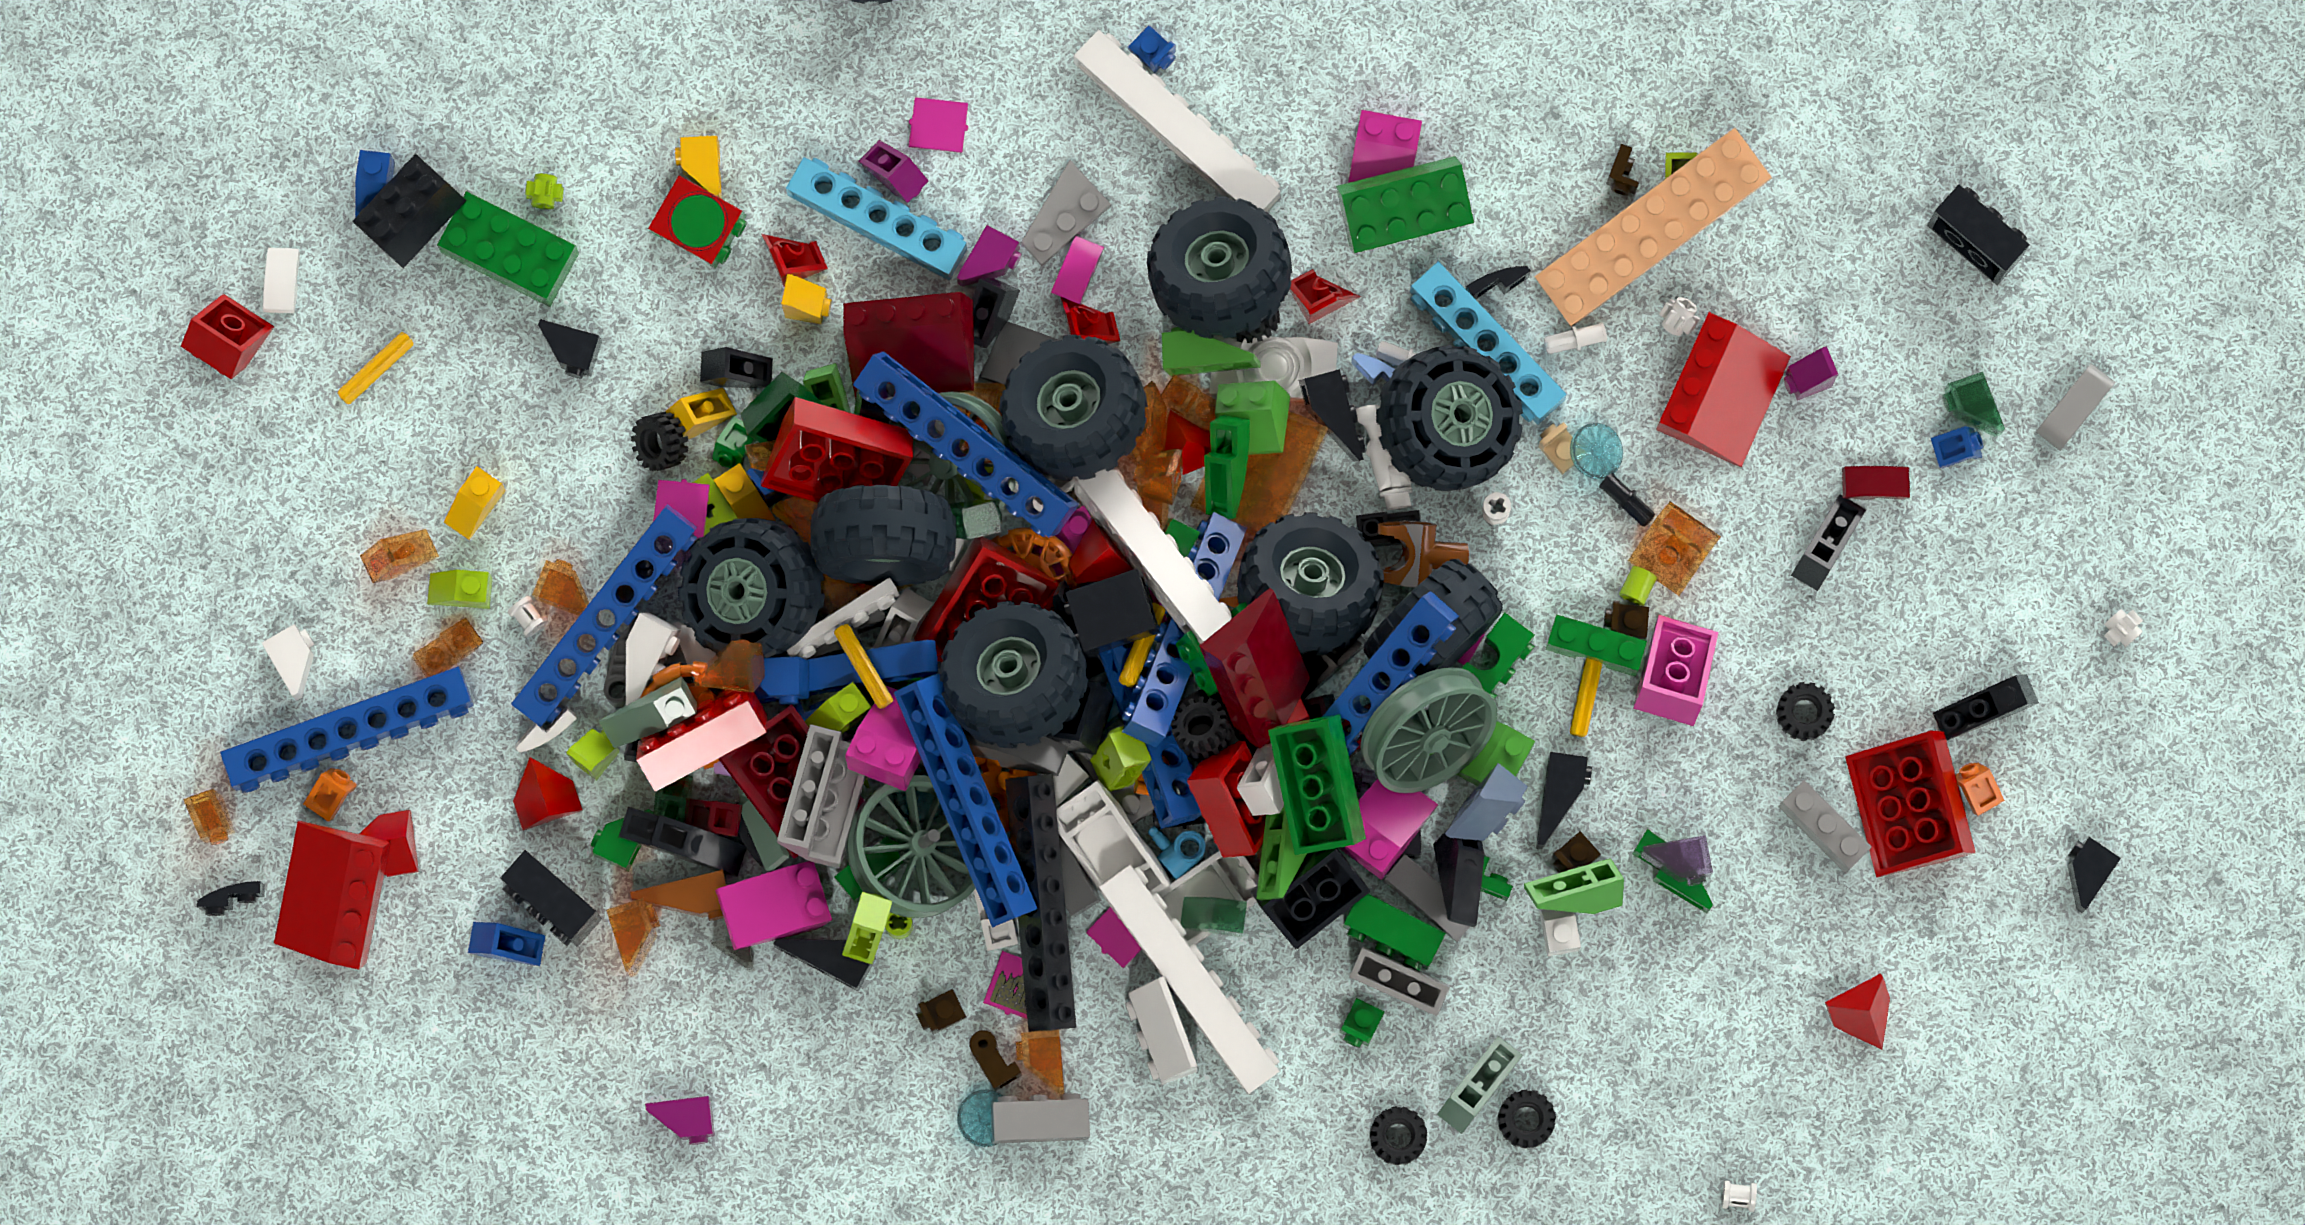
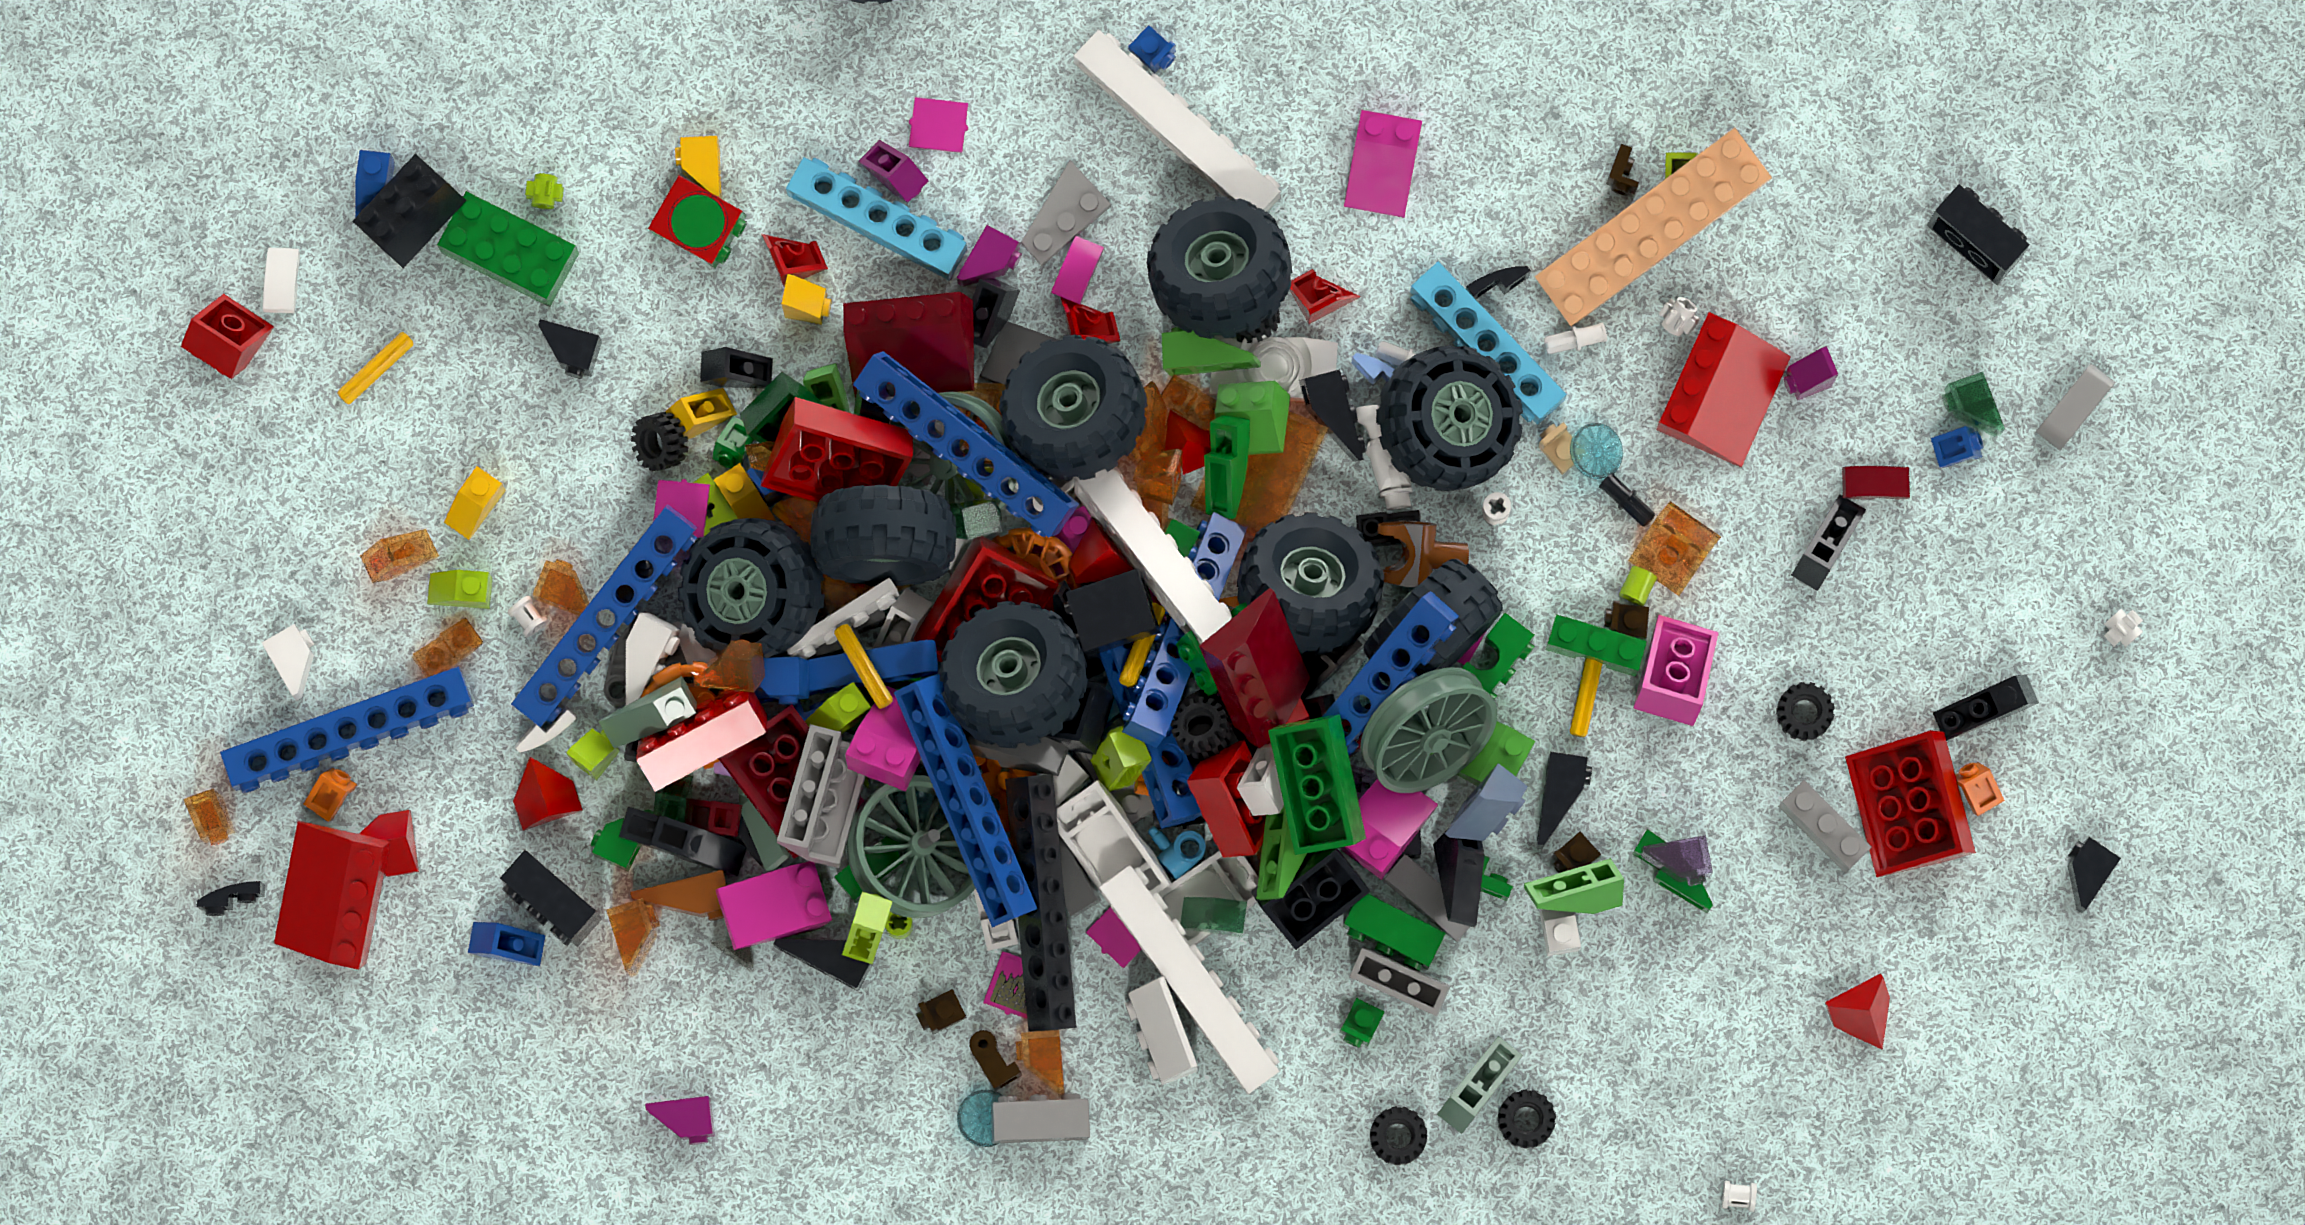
green brick [1336,156,1474,253] -> none

